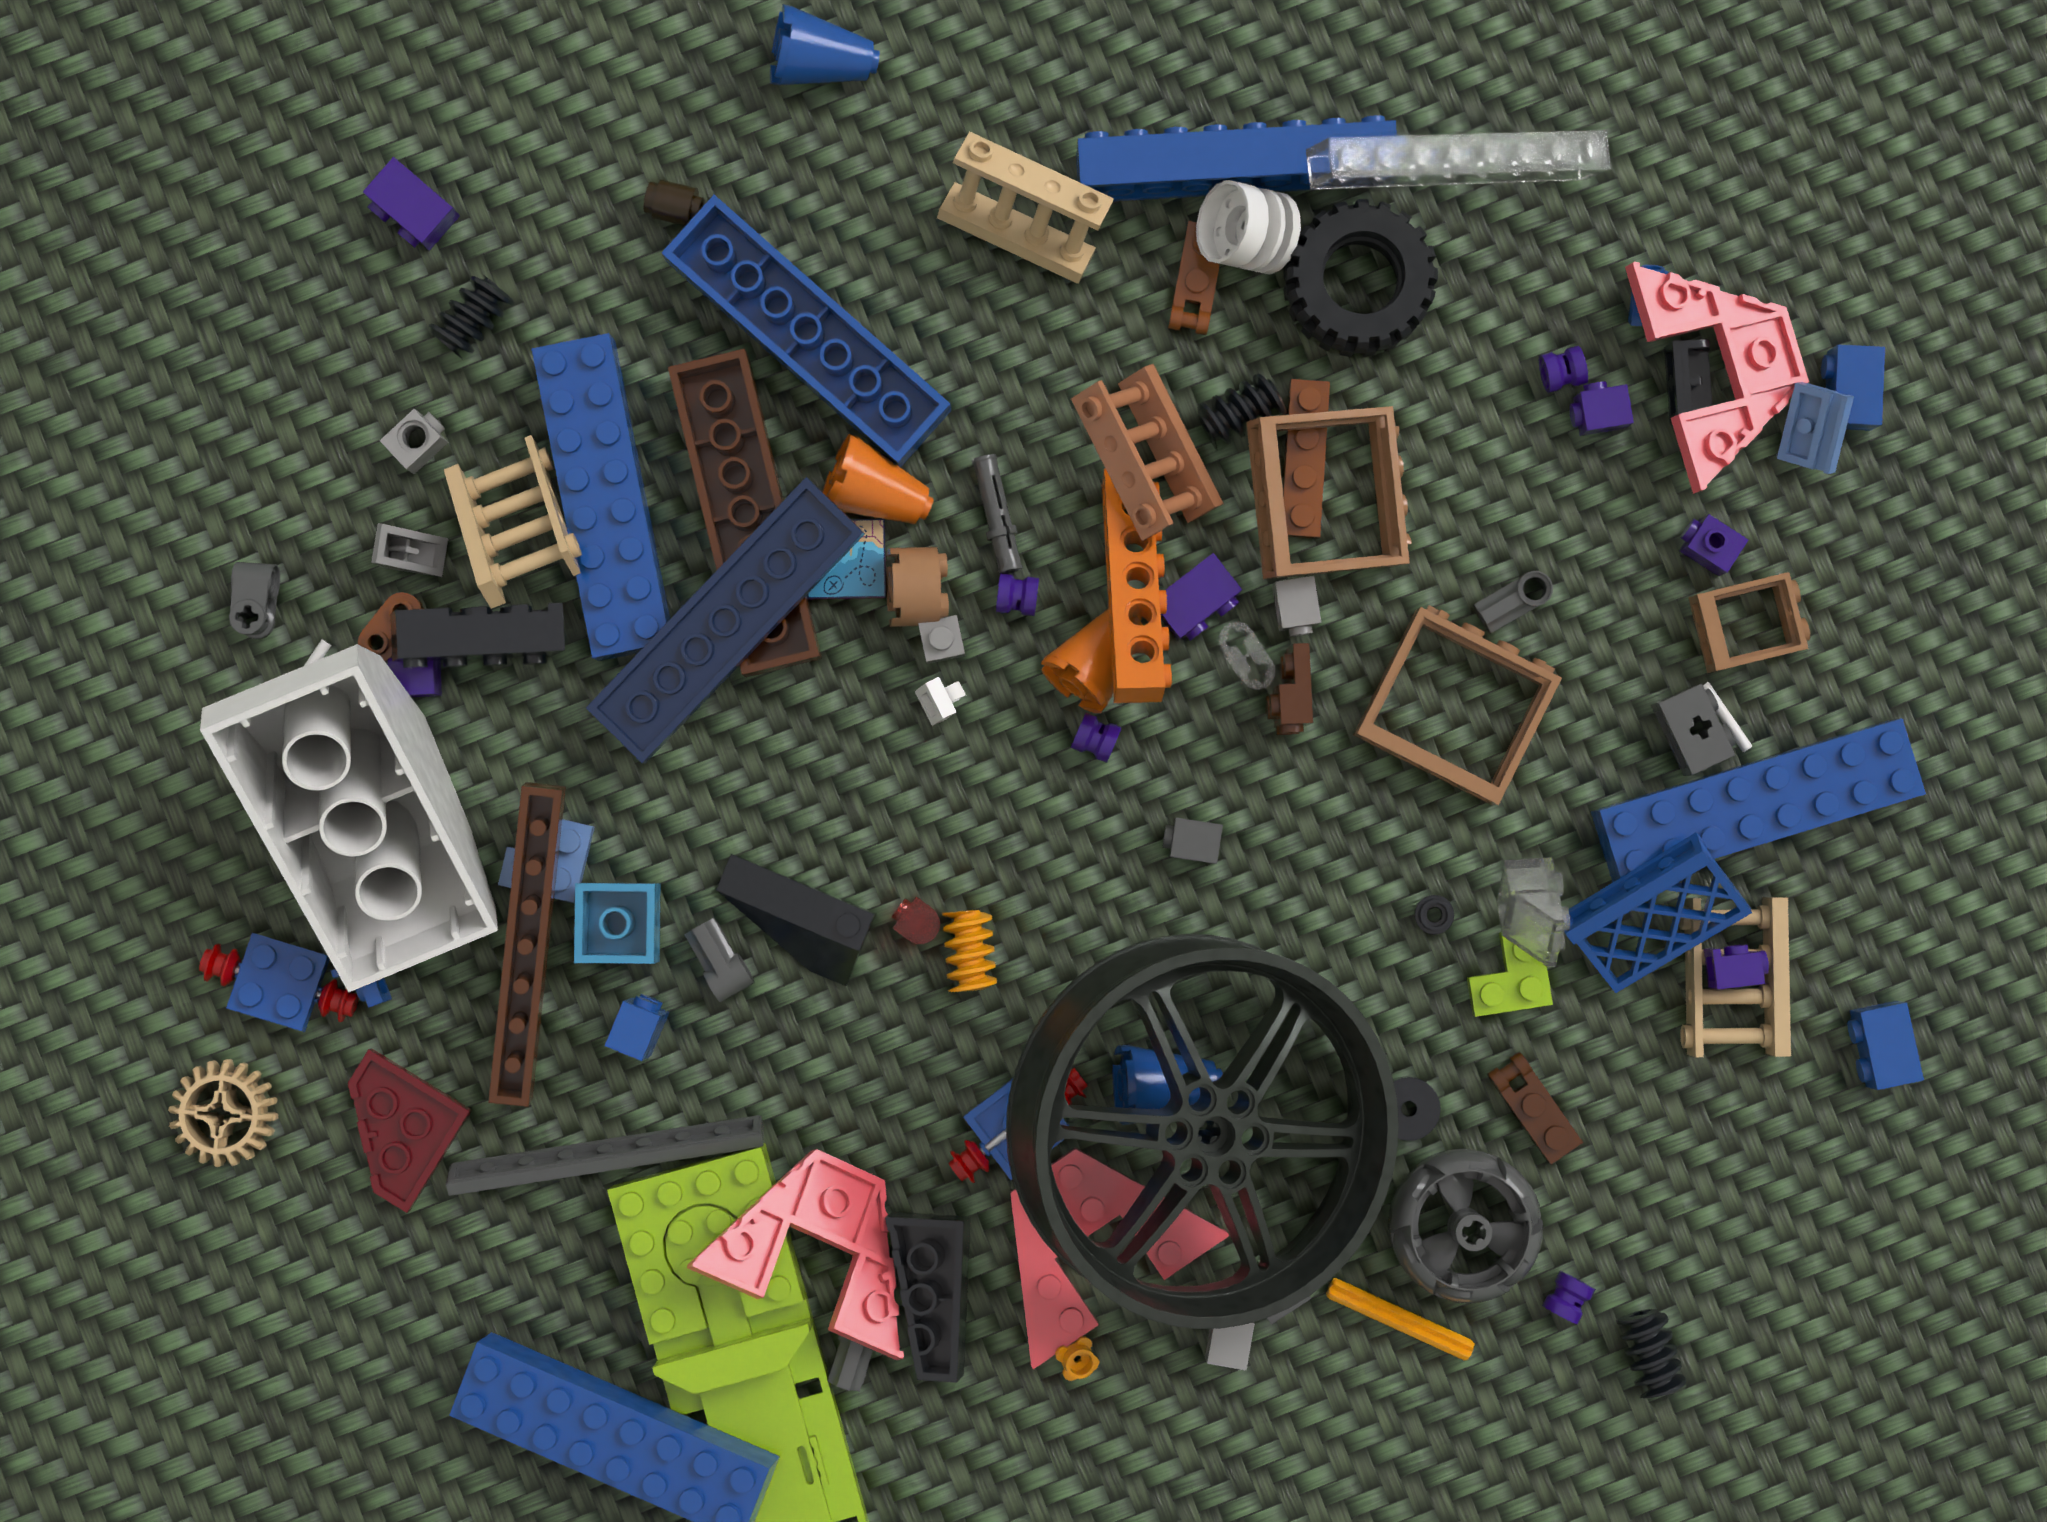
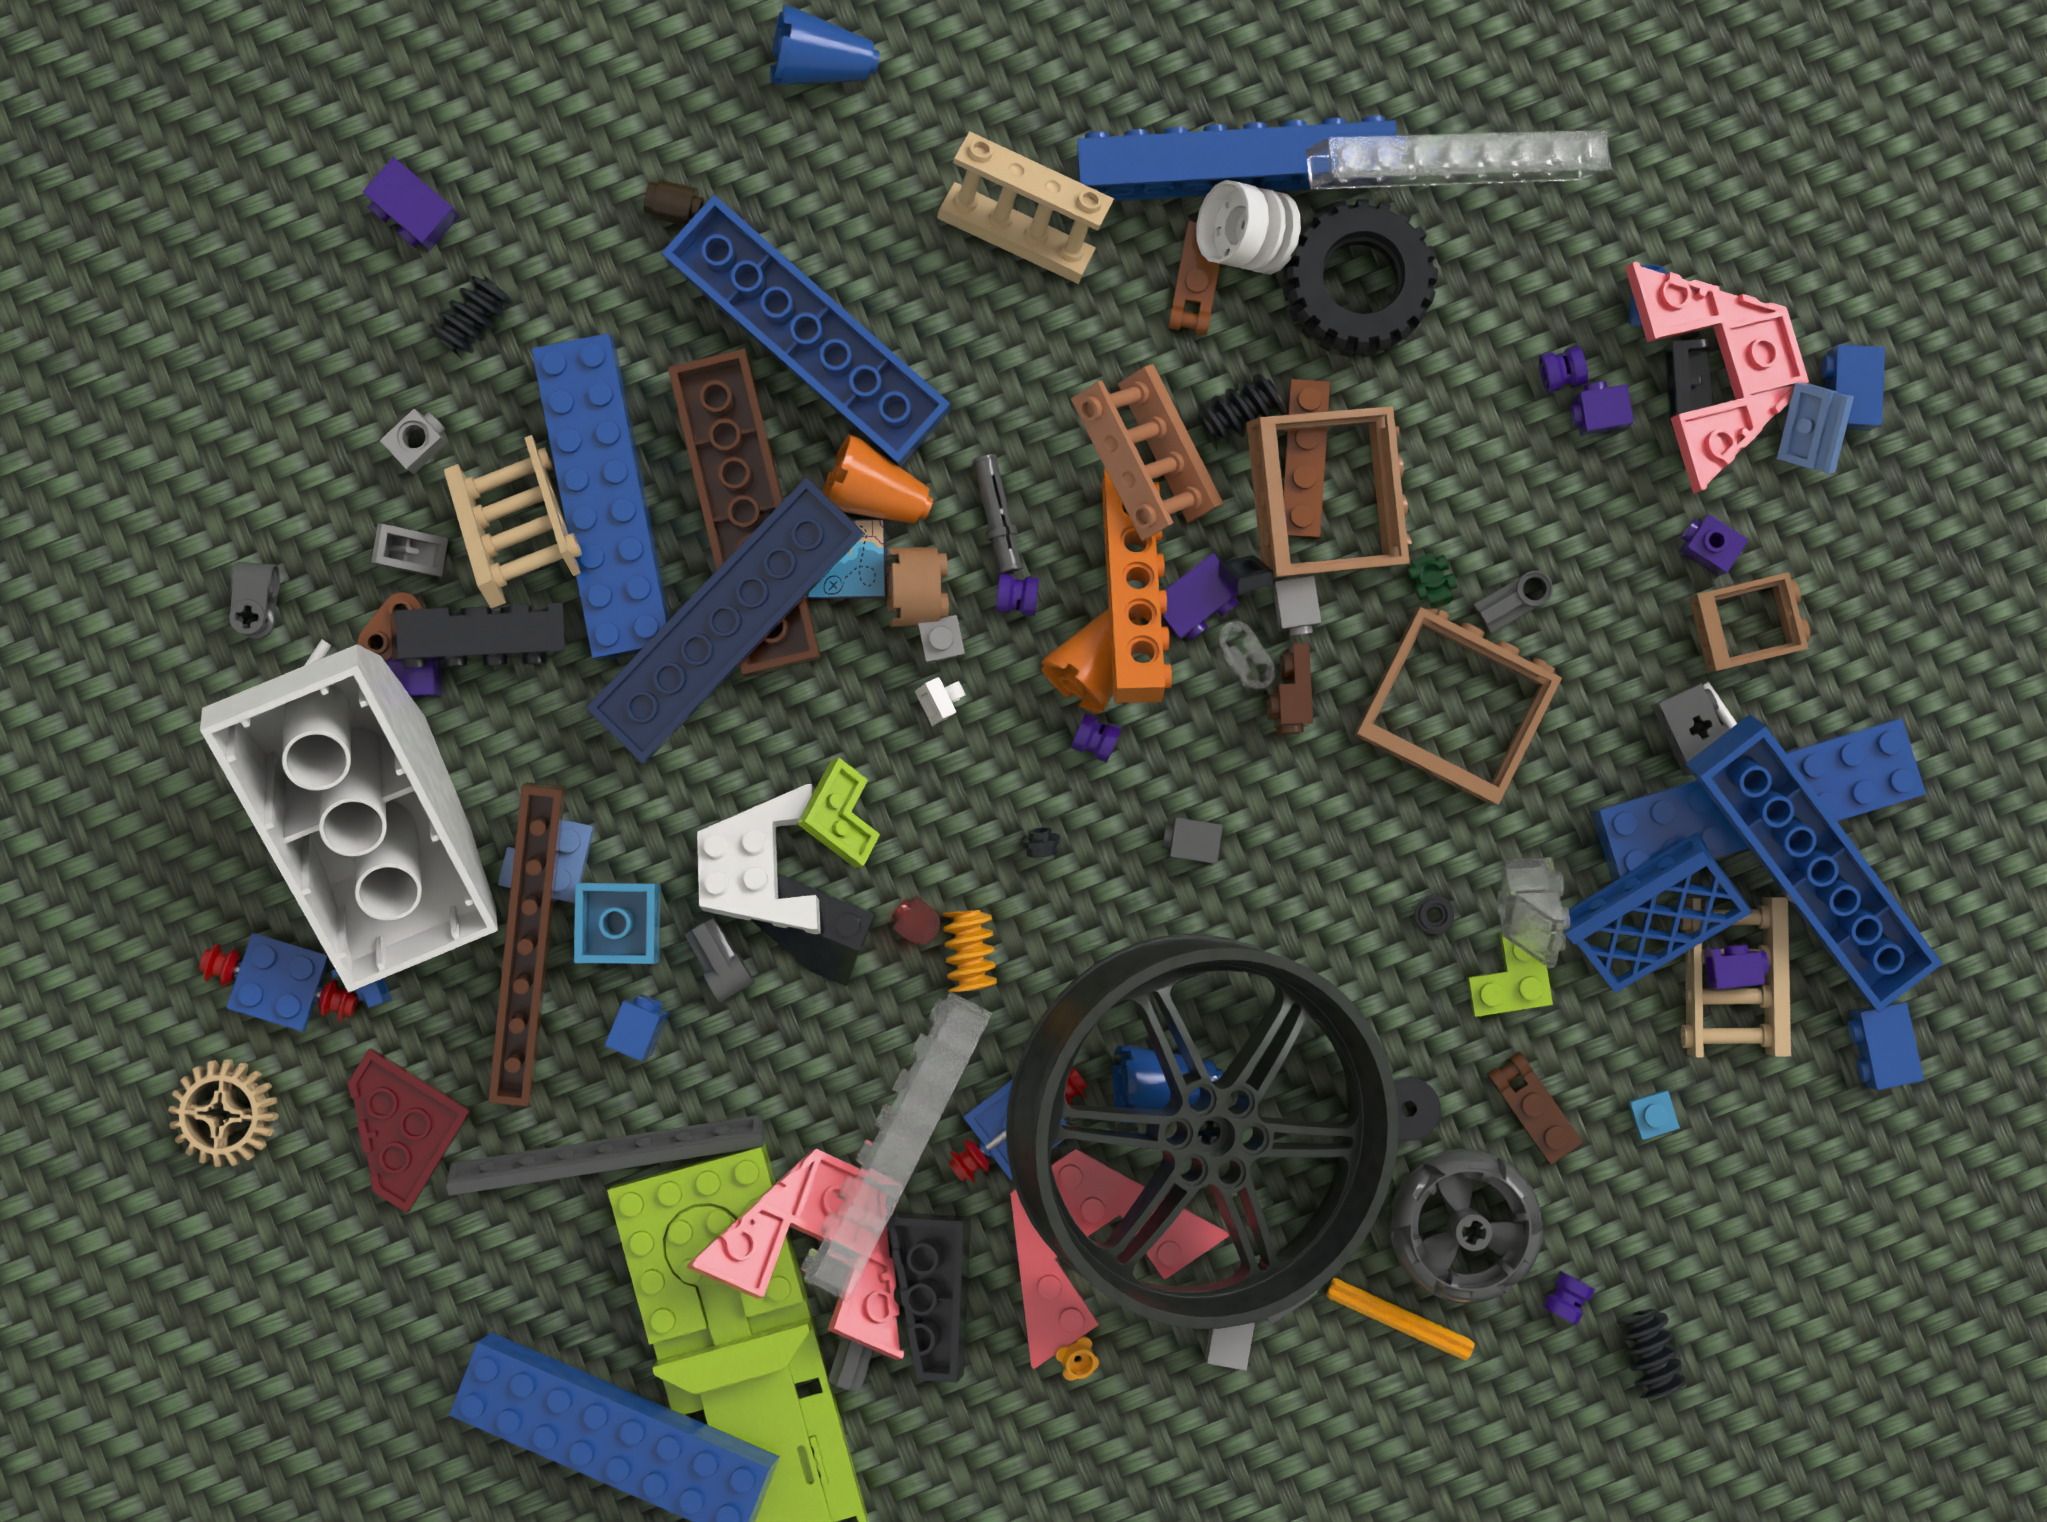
none -> white wing [697,784,821,934]
none -> lime plate [797,758,880,868]
none -> clear brick [801,992,993,1303]
none -> black plate [1021,827,1061,858]
none -> black plate [1219,555,1274,594]
none -> dark green piece [1407,552,1457,608]
none -> dark azure plate [1627,1090,1680,1140]
none -> blue brick [1686,714,1943,1012]

